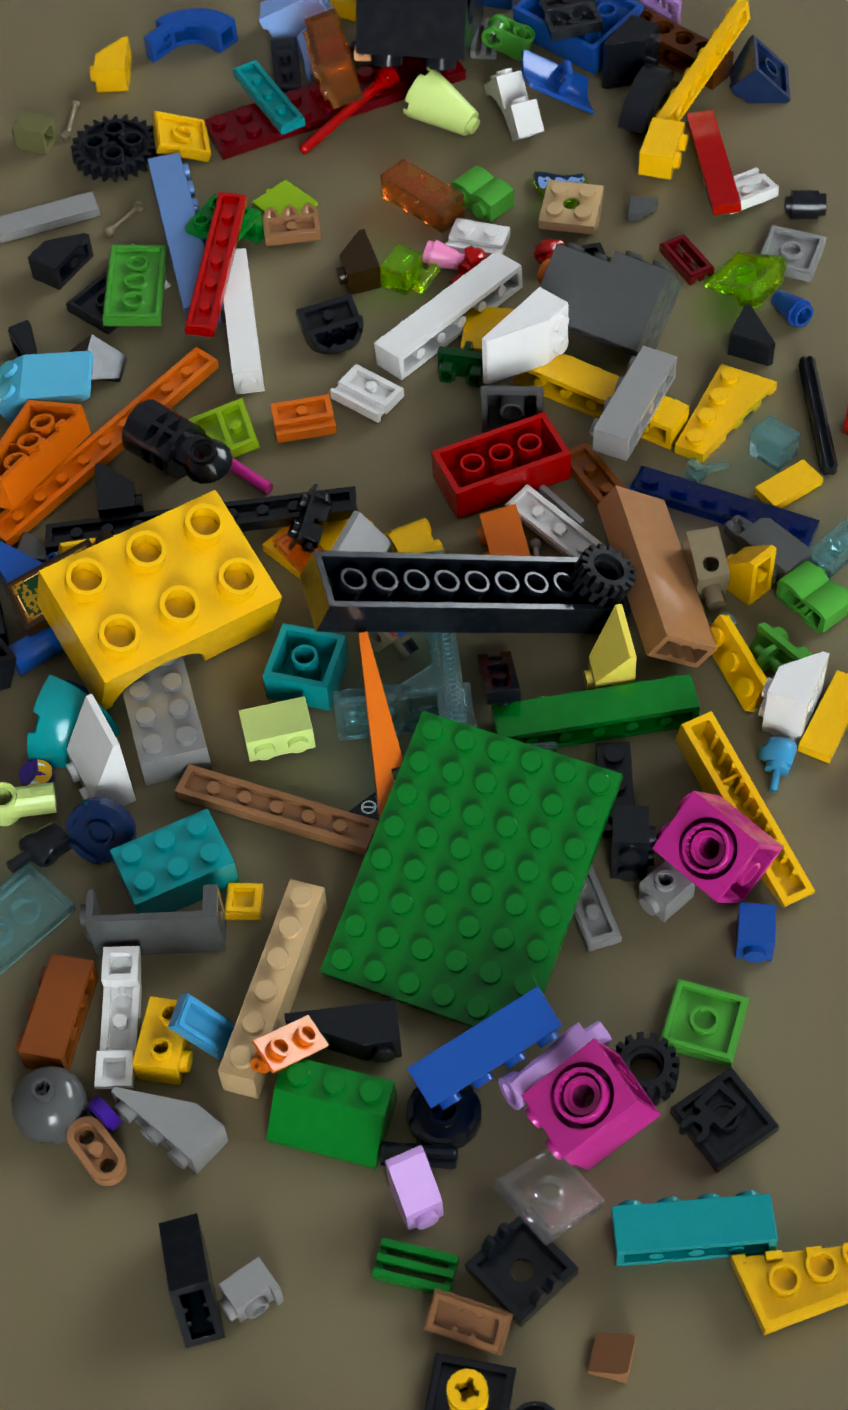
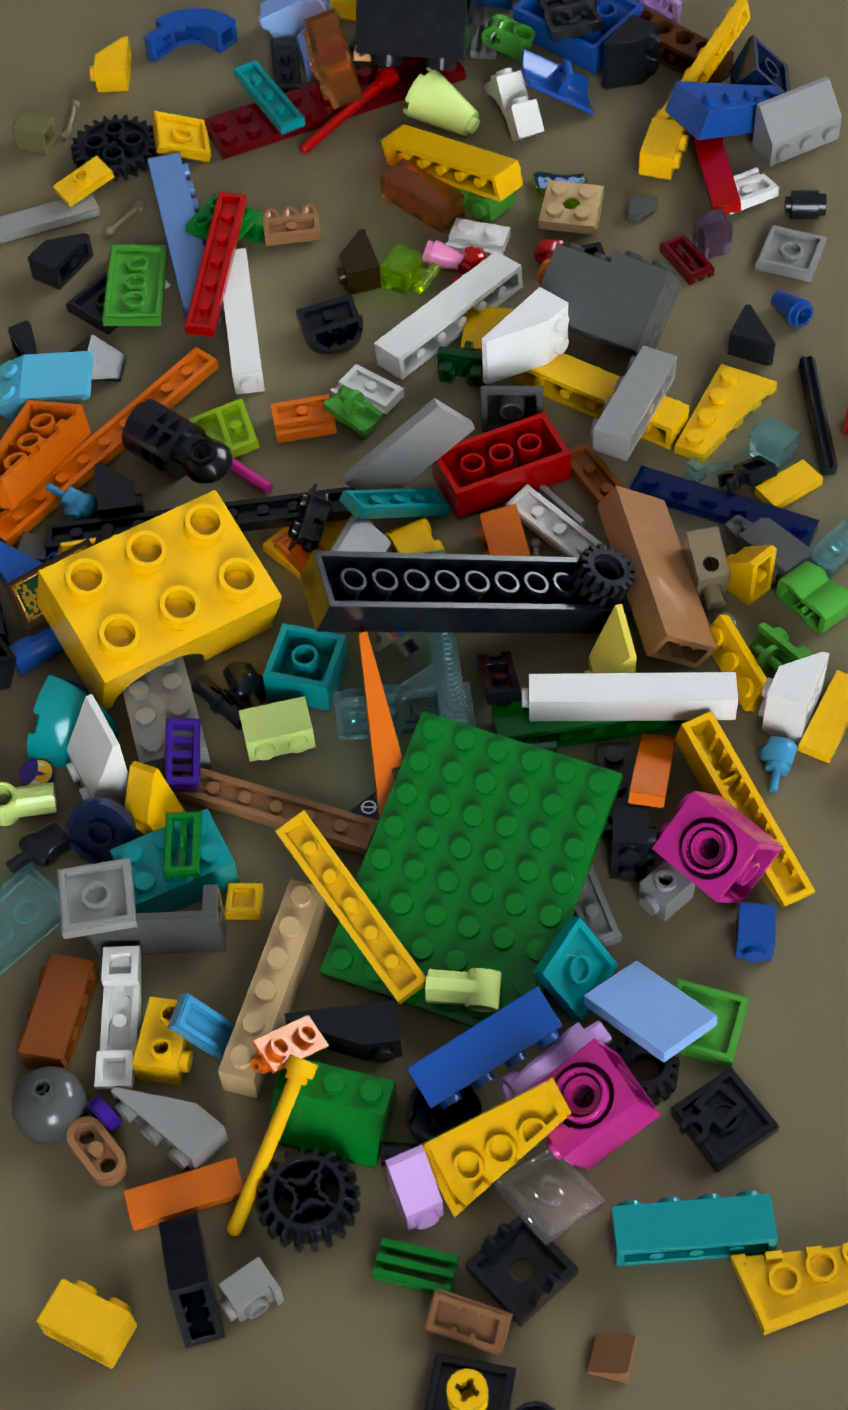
lime piece [252,179,318,217] -> none
black arch [618,63,679,134] -> none
clear neon green slope [704,252,787,308] -> none
none -> yellow brick [36,1278,137,1369]
none -> dark azure piece [45,483,97,521]
none -> yellow plate [53,156,114,208]
none -> light grey tile [57,858,138,939]
none -> orange tile [123,1157,244,1231]
none -> yellow slope [124,761,185,838]
none -> green tile [163,811,203,881]
none -> dark purple slope [164,718,201,792]
none -> black pin [191,674,245,730]
none -> black piece [223,661,267,708]
none -> yellow piece [227,1054,318,1237]
none -> black gear [255,1146,361,1253]
none -> yellow plate [275,810,426,1004]
none -> bright green hips [323,385,384,440]
none -> teal tile [339,488,451,519]
none -> light grey tile [342,398,475,490]
none -> yellow brick [381,124,524,202]
none -> yellow wing [421,1077,572,1218]
none -> yellowish green piece [425,968,502,1012]
none -> white brick [522,672,738,721]
none -> teal plate [532,916,619,1022]
none -> light blue tile [584,960,717,1063]
none -> orange tile [628,733,676,808]
none -> blue wedge [665,81,782,140]
none -> clear purple brick [693,209,733,259]
none -> black plate [717,455,778,492]
none -> light grey slope [752,76,842,167]

